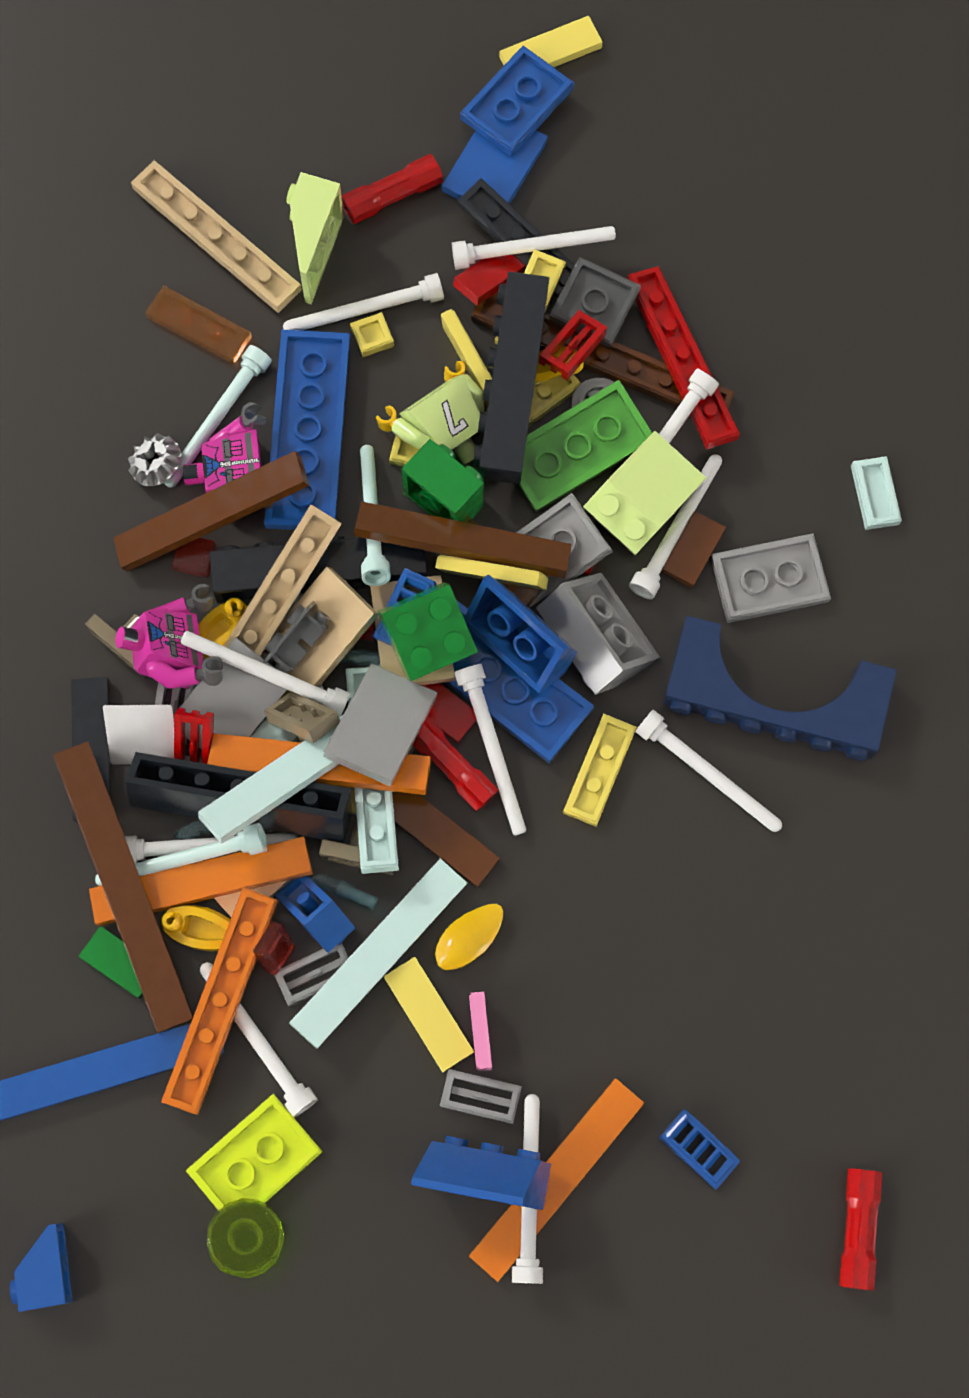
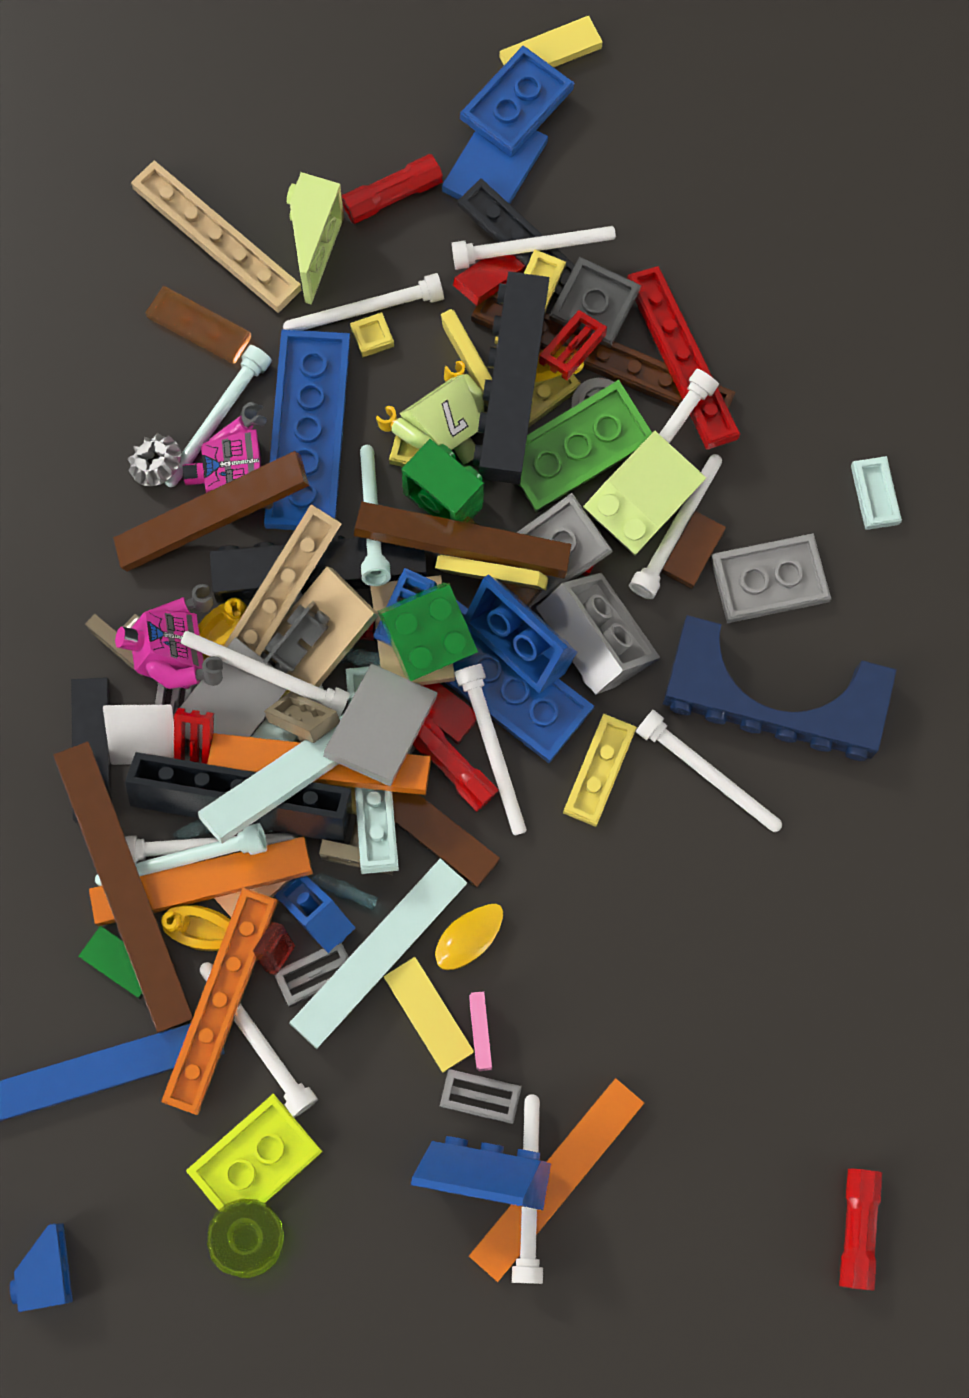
clear red tile [172,538,216,577] -> none
blue slope [658,1109,740,1190] -> none

